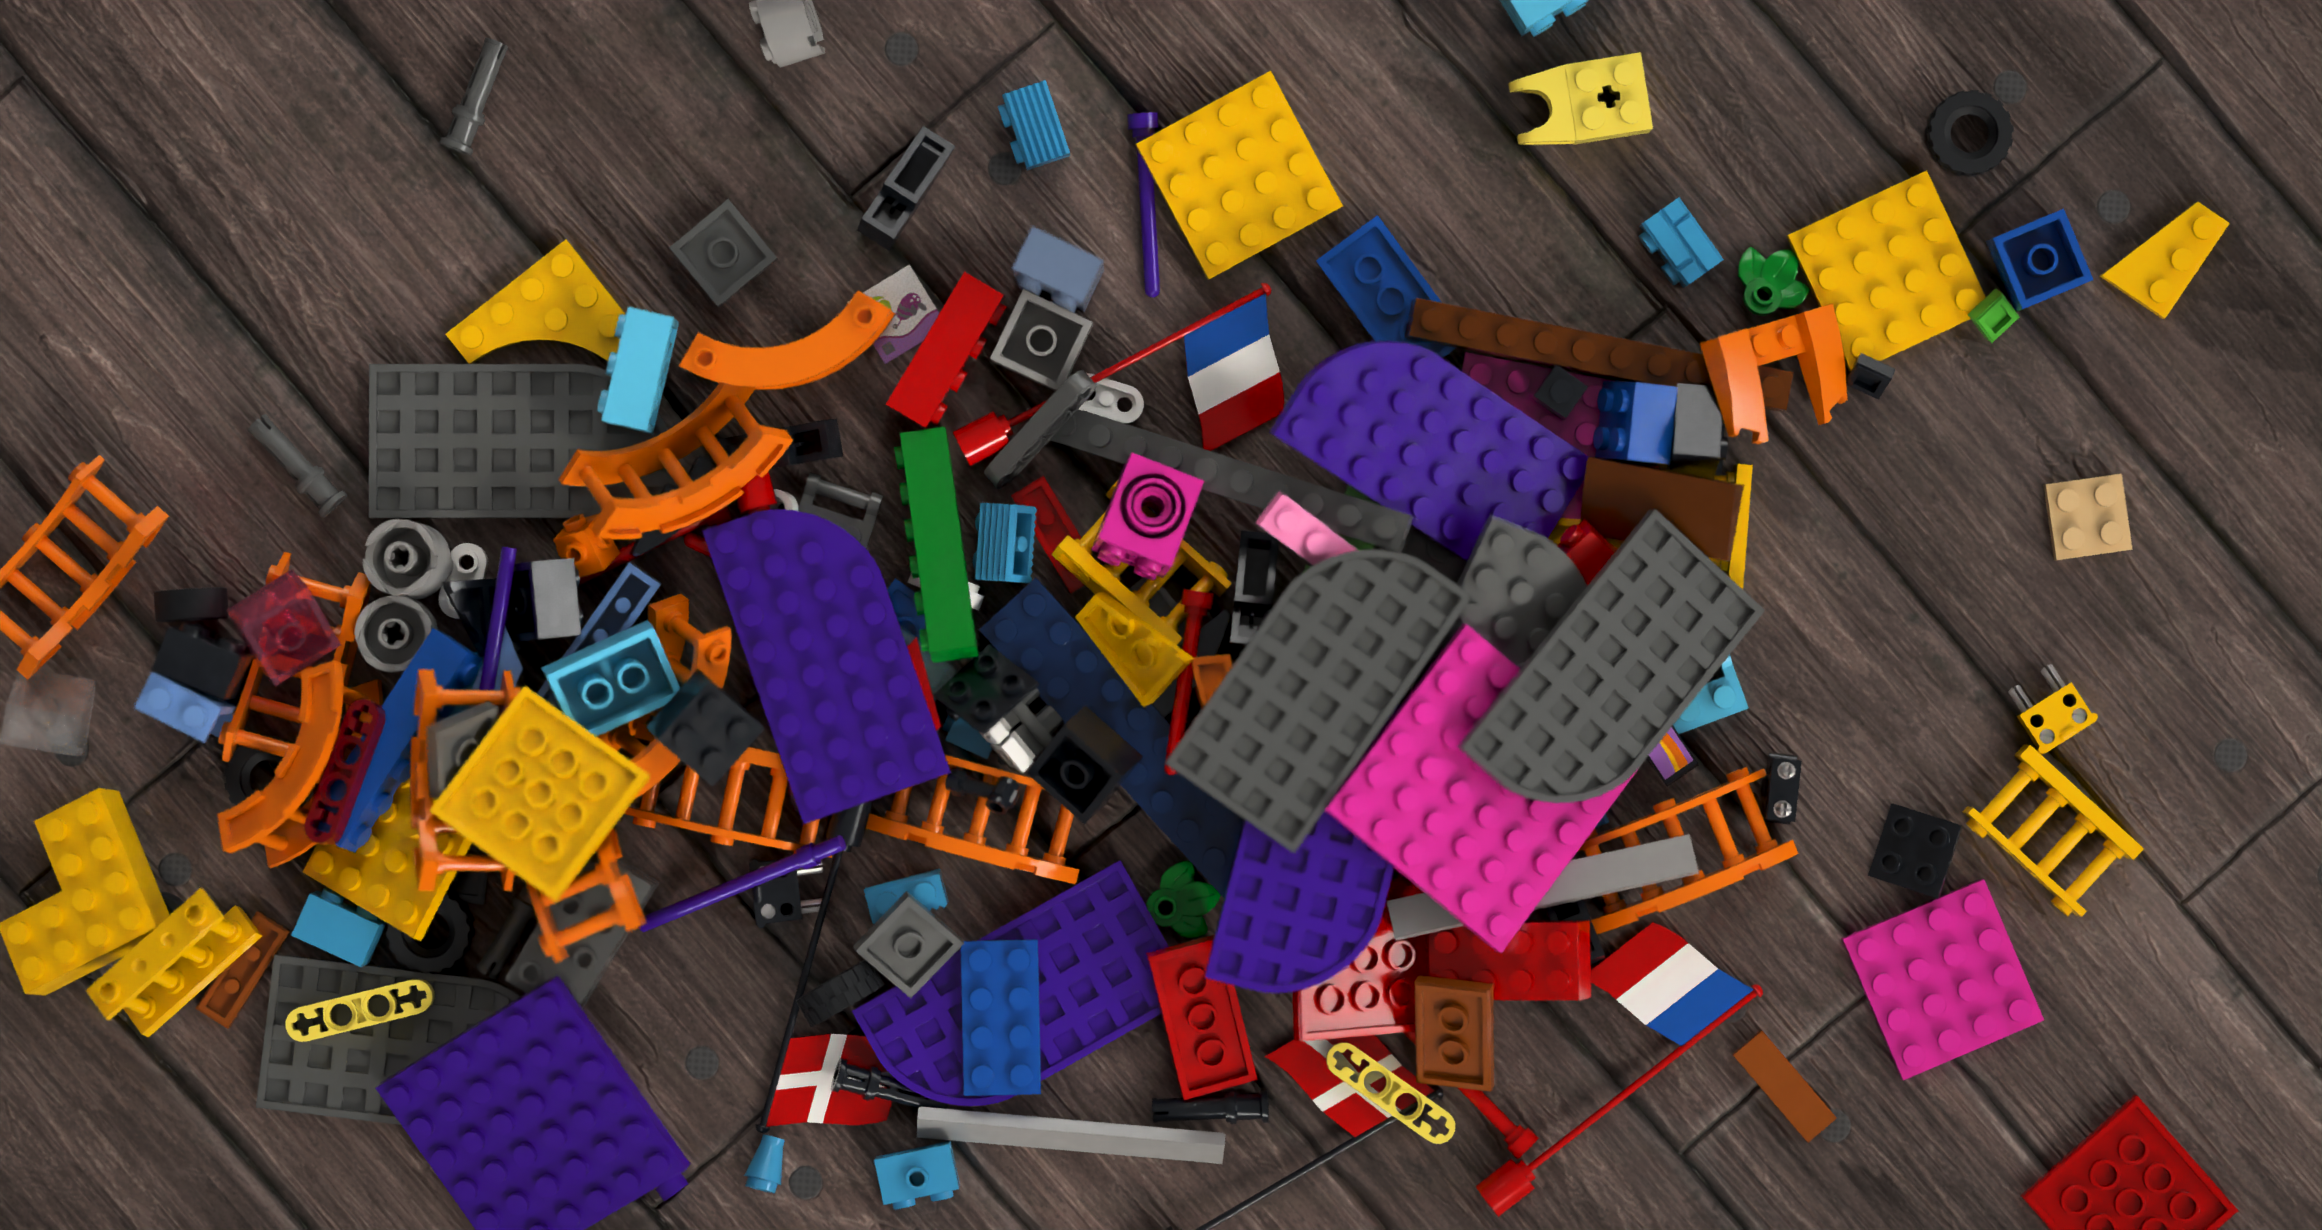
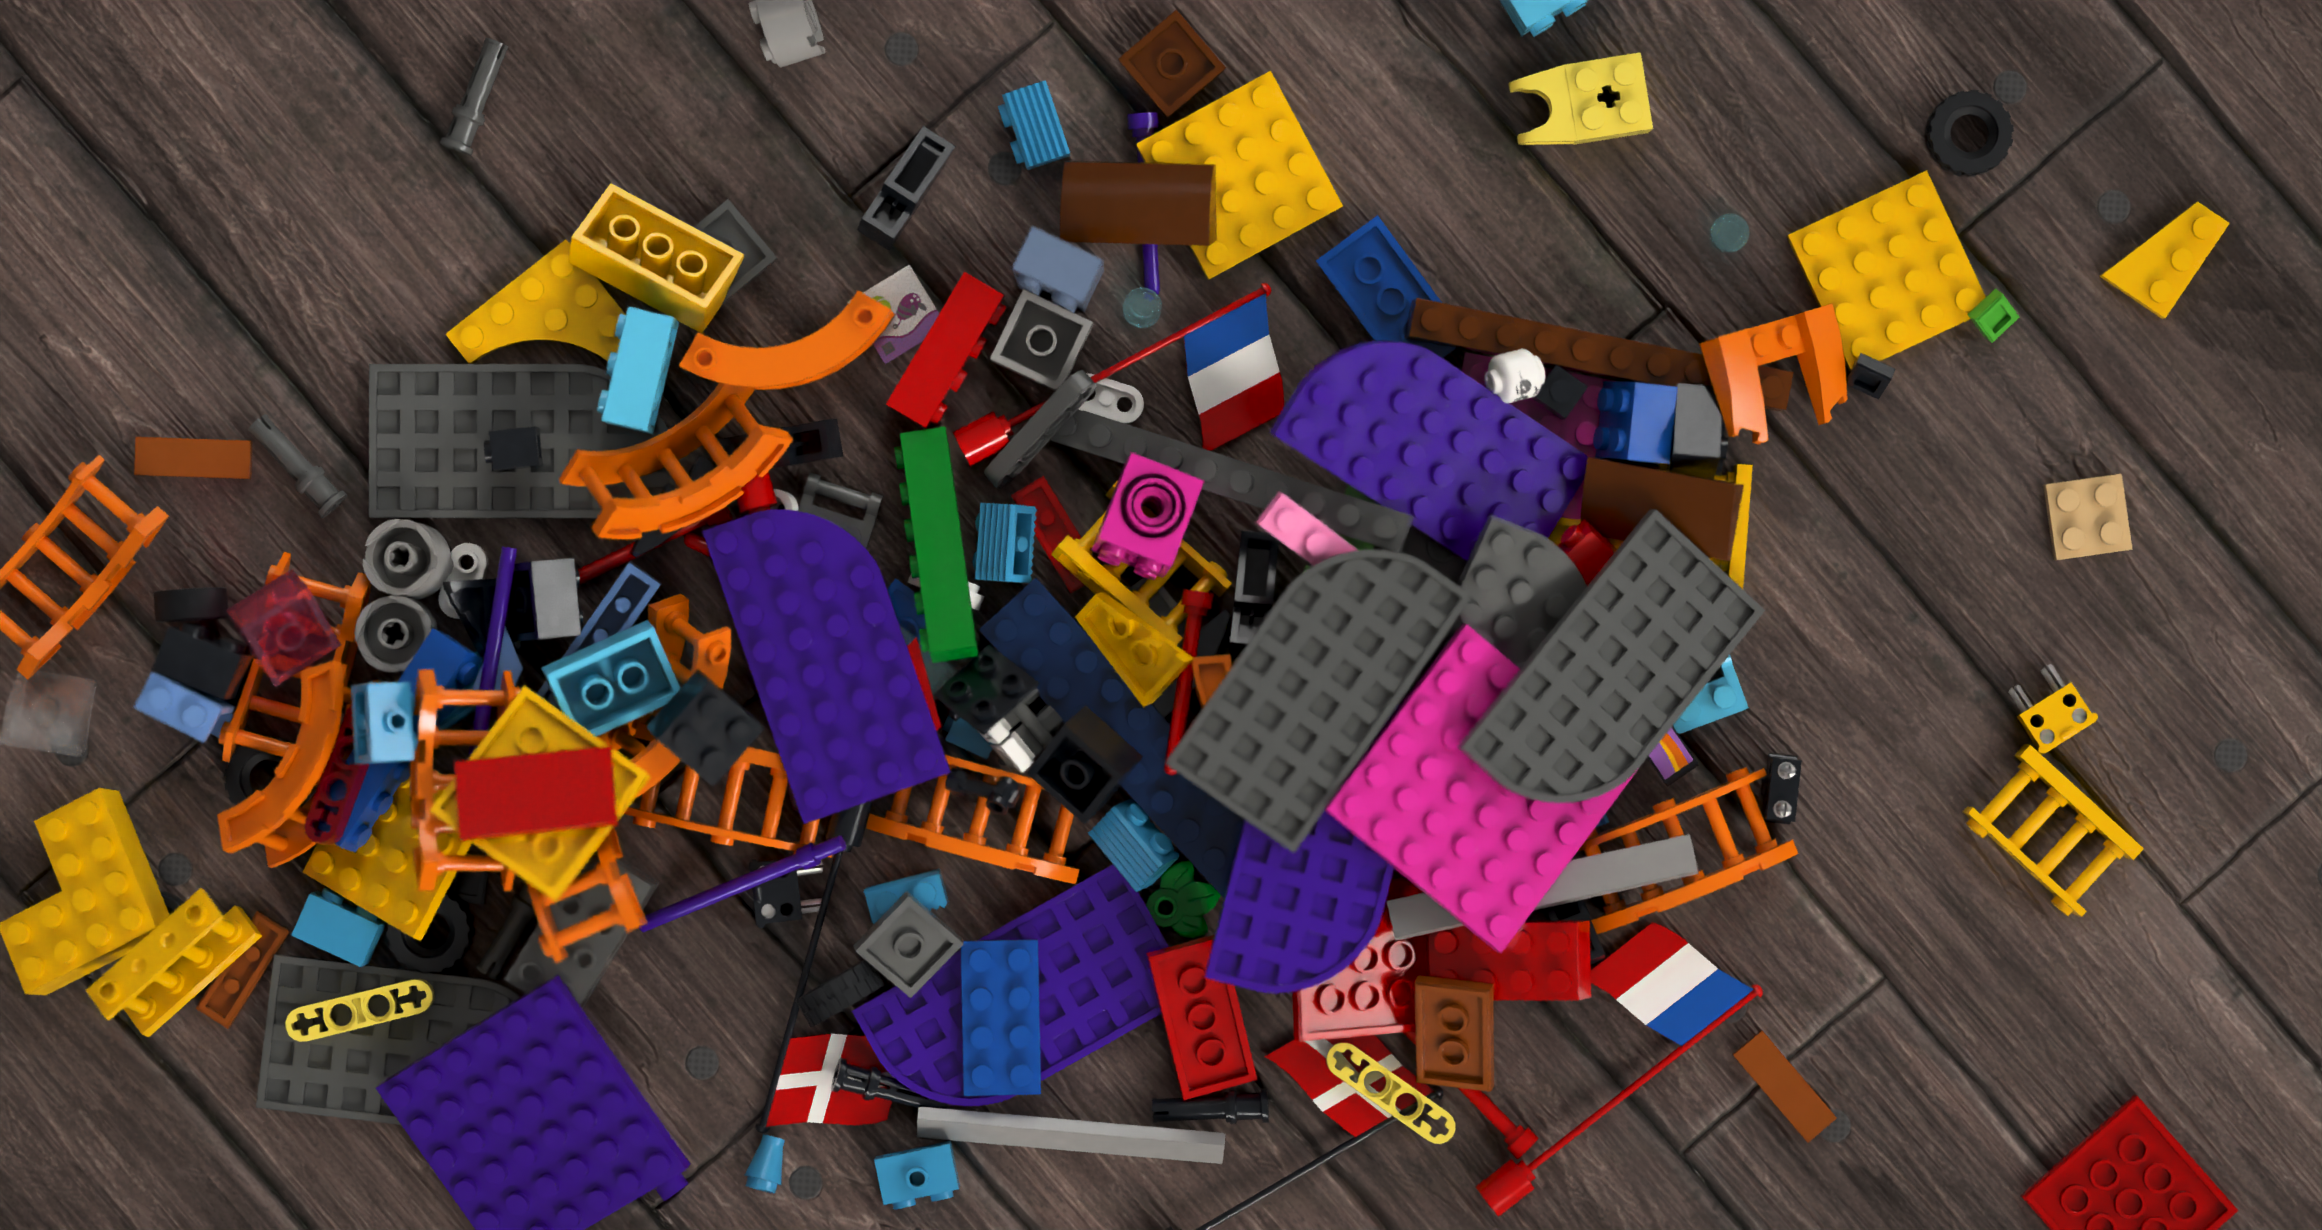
dark grey plate [427,701,498,800] -> none
orange brick [553,513,620,577] -> none
dark azure brick [1639,197,1724,288] -> none
green plate [1738,247,1810,316] -> none
dark pink plate [1841,879,2044,1080] -> none
black hinge [1868,803,1963,899] -> none
blue brick [1986,209,2093,312] -> none
none -> dark orange tile [134,437,253,479]
none -> dark azure brick [351,682,417,764]
none -> red tile [455,746,618,841]
none -> black brick [484,427,543,471]
none -> yellow slope [568,183,744,333]
none -> reddish brown slope [1060,161,1217,246]
none -> dark azure brick [1088,799,1179,892]
none -> reddish brown plate [1118,10,1226,119]
none -> clear light blue tile [1123,288,1162,328]
none -> white head [1484,349,1545,403]
none -> clear light blue tile [1710,213,1749,253]

